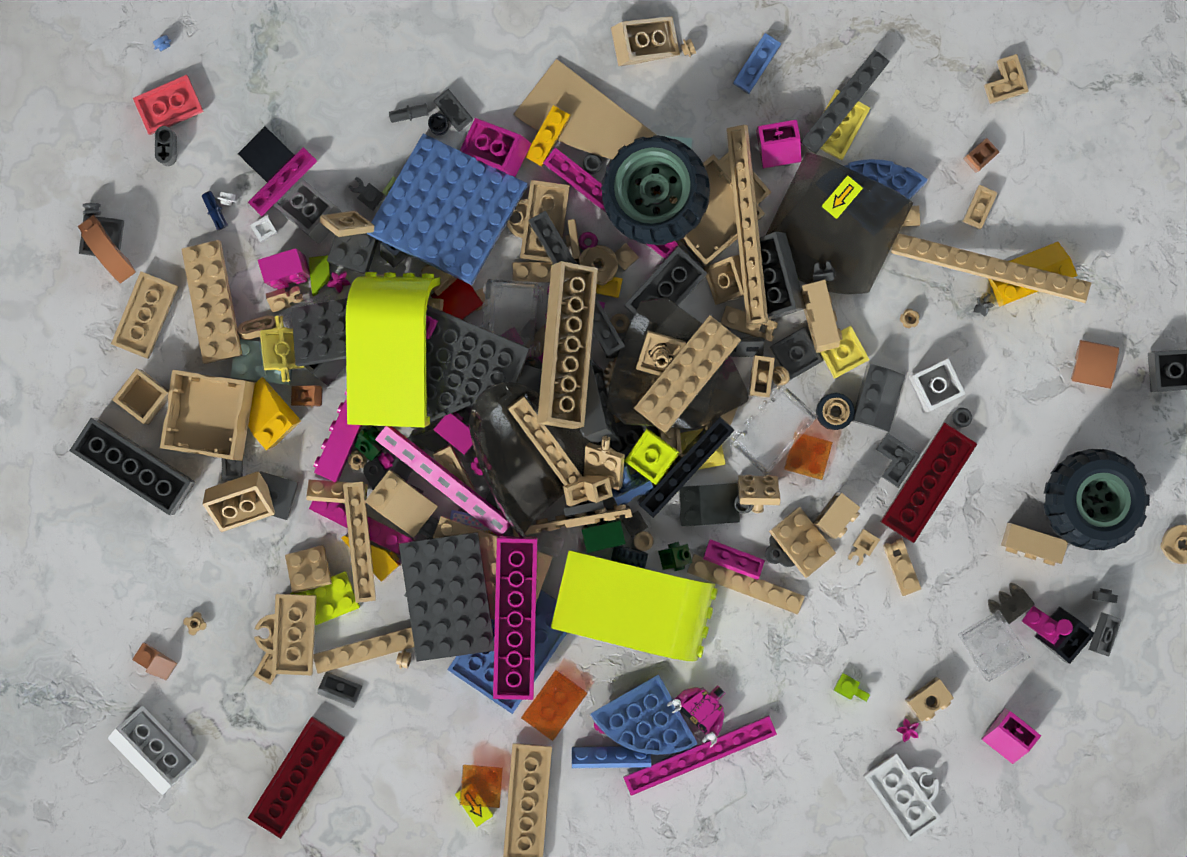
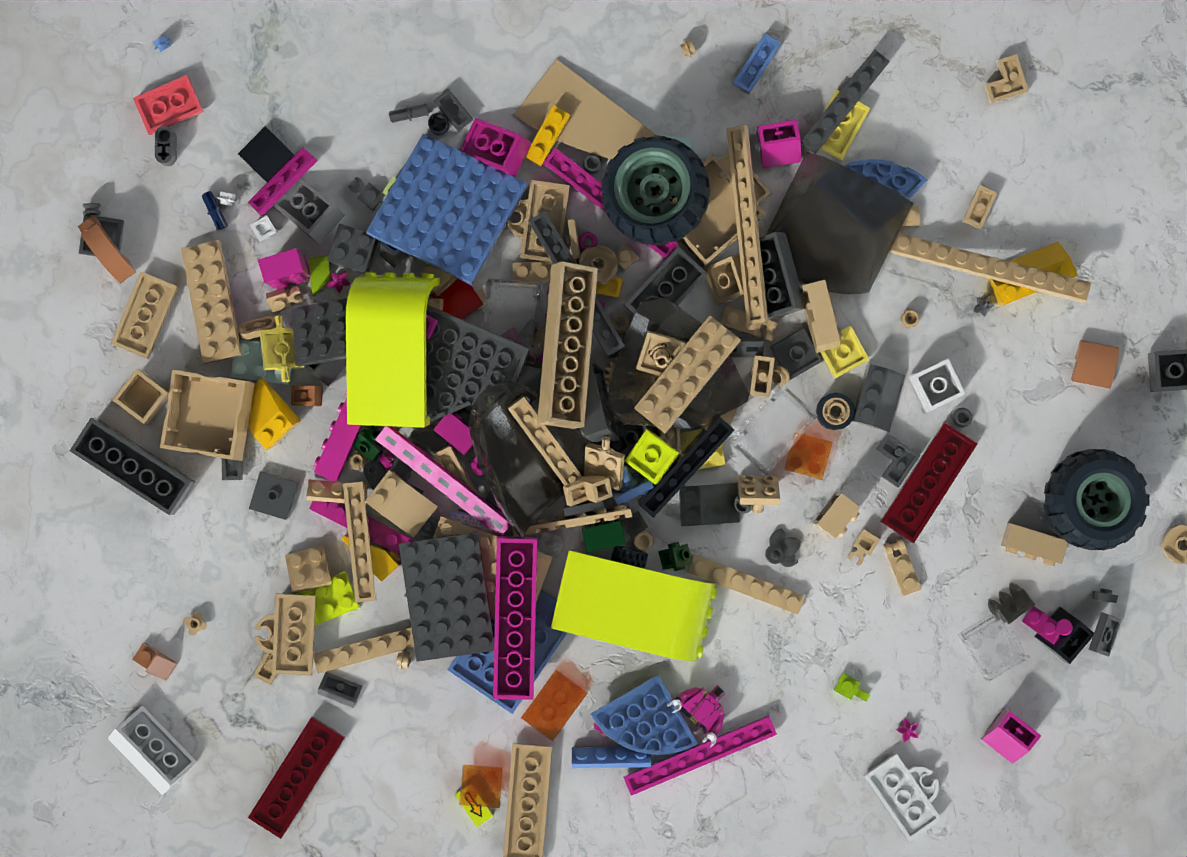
tan slope [203,471,275,532] -> none
tan plate [320,211,374,237] -> none
tan slope [611,16,680,66] -> none
dark pink plate [703,539,765,580] -> none
tan plate [769,507,836,578] -> none
dark grey tile [813,260,836,282] -> none
neon yellow tile [822,175,863,219] -> none
tan brick [905,677,954,721] -> none
nougat slope [963,138,1000,173] -> none

